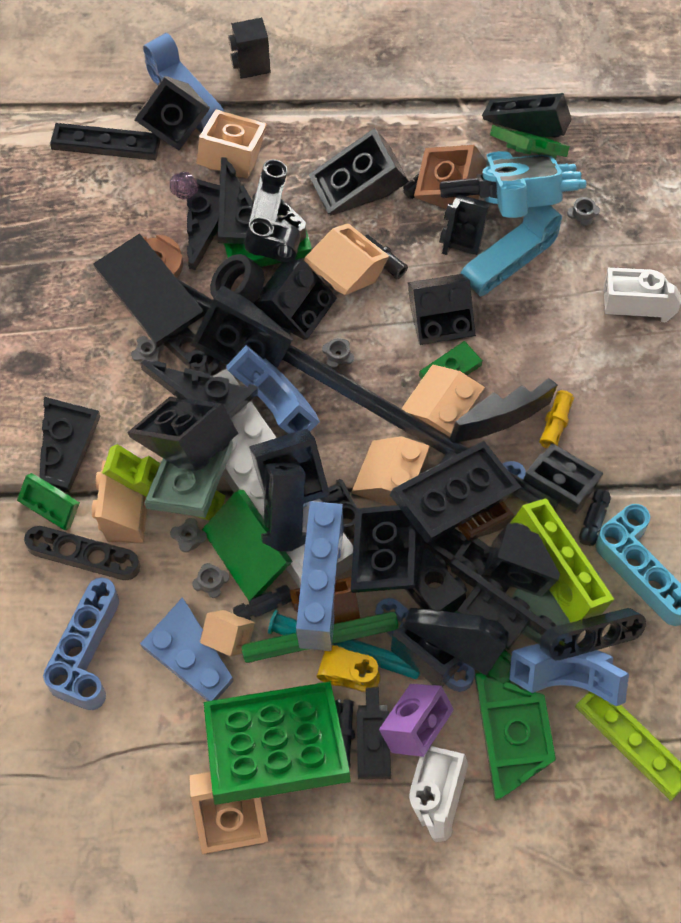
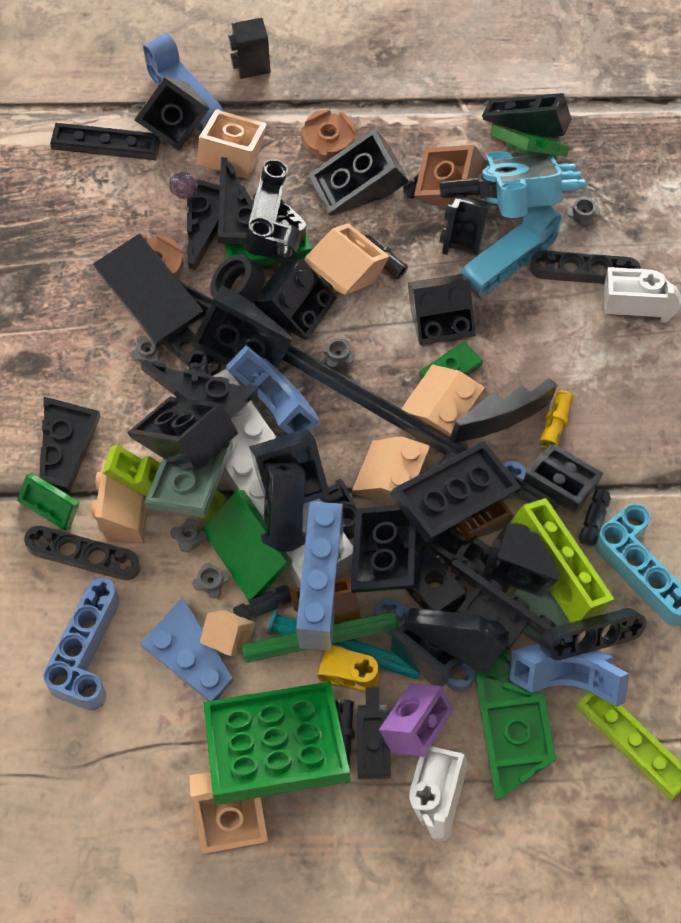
none -> nougat plate [302,110,355,162]
none -> black beam [530,250,641,284]

